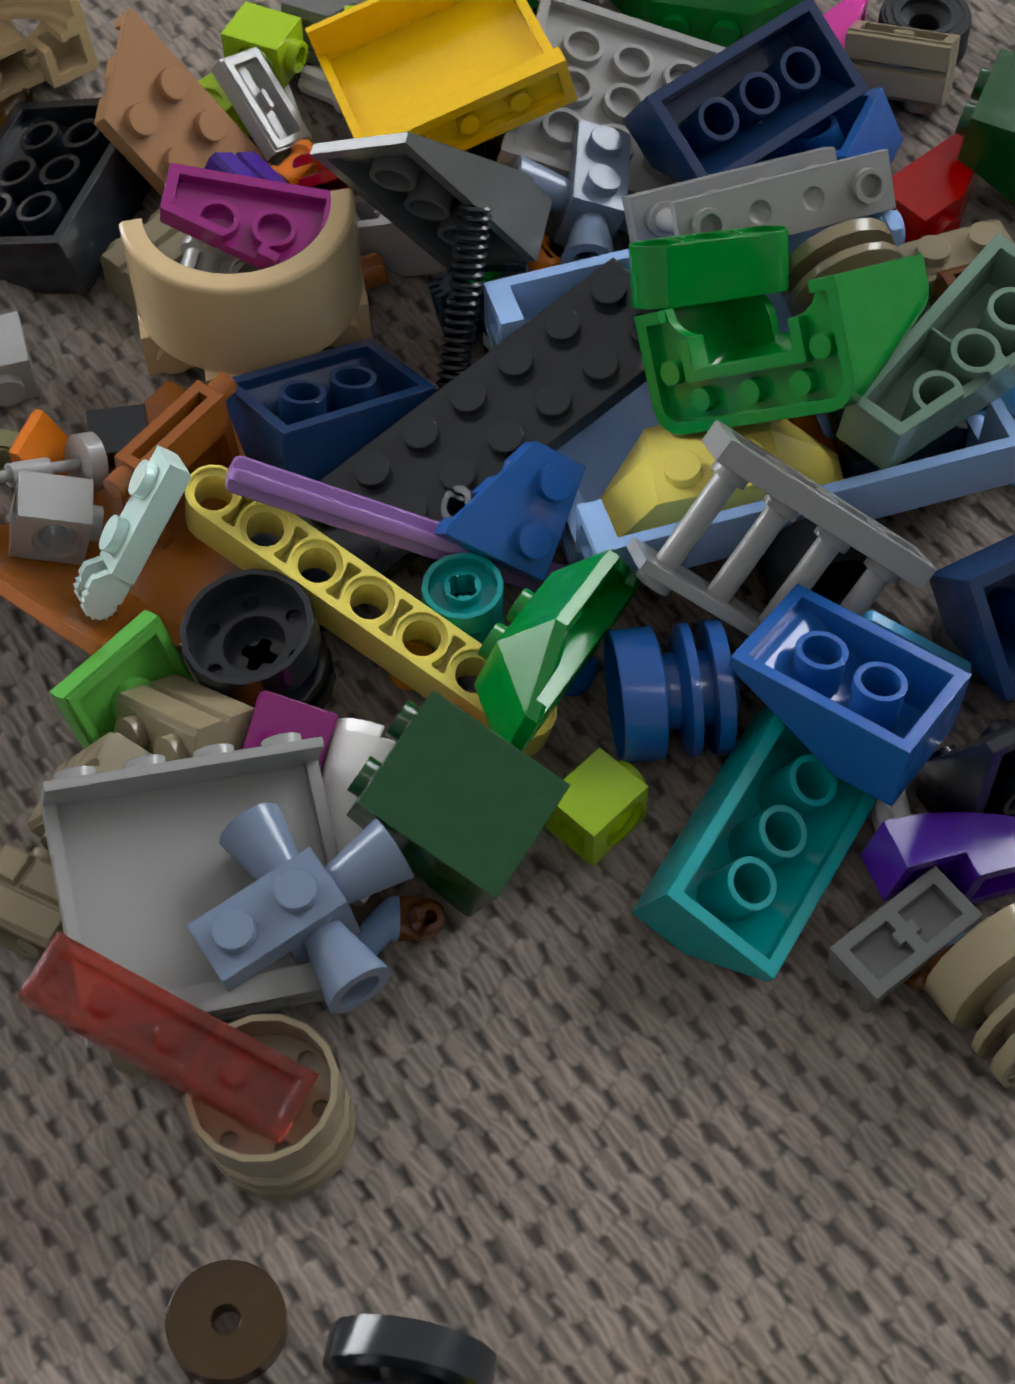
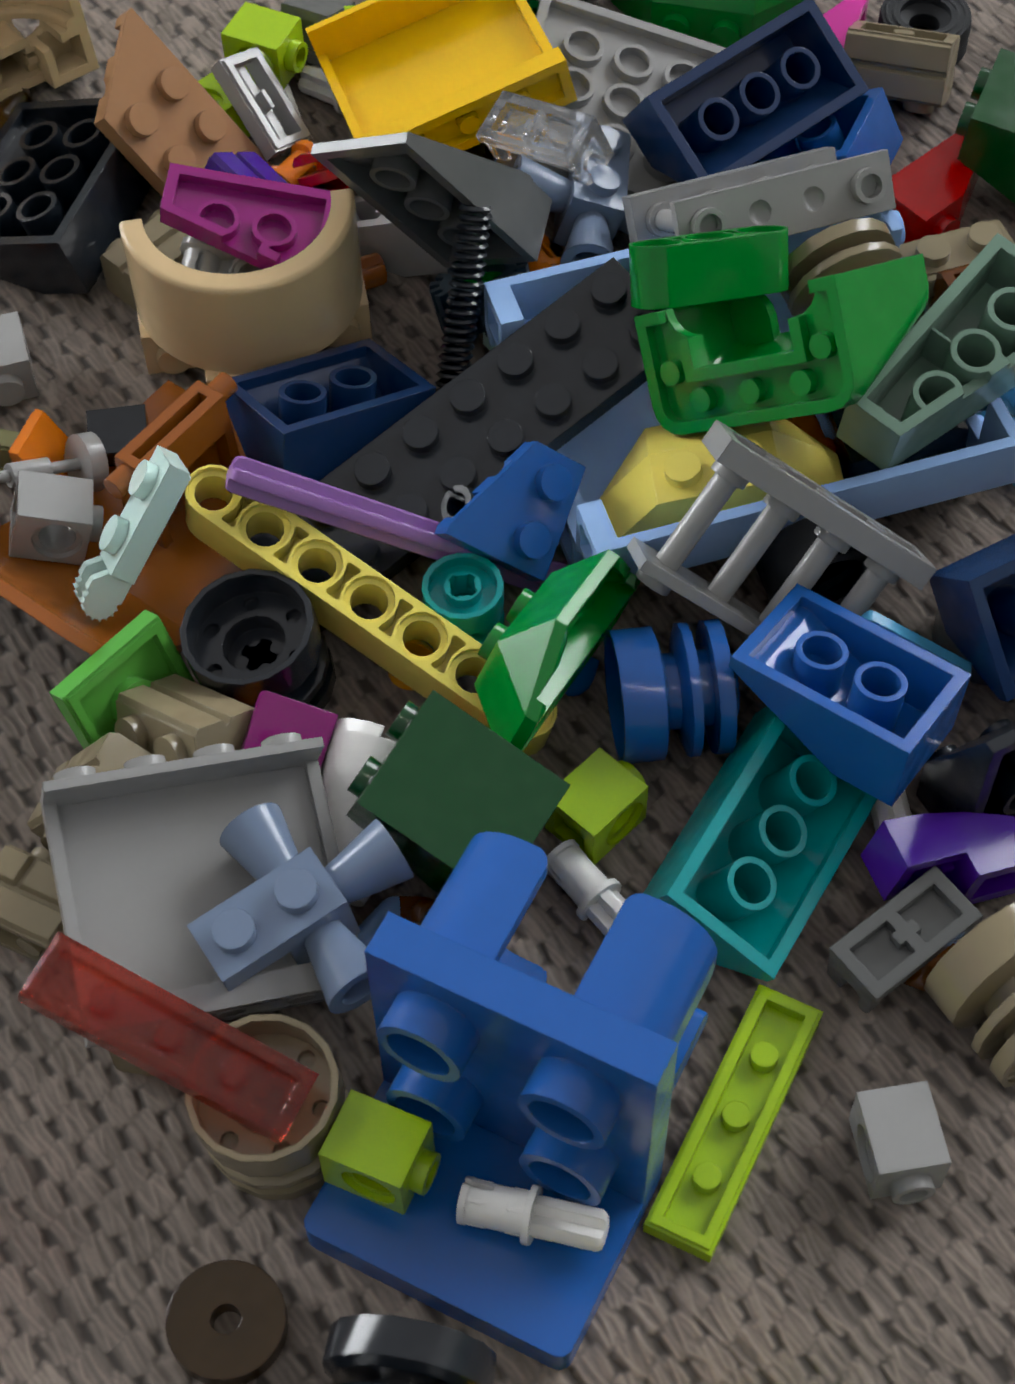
none -> blue piece [304,832,717,1370]
none -> lime brick [318,1089,441,1215]
none -> white axle [456,1176,609,1252]
none -> clear hinge [475,90,614,185]
none -> white axle [547,839,625,936]
none -> lime tile [643,984,824,1263]
none -> light grey brick [849,1080,952,1205]

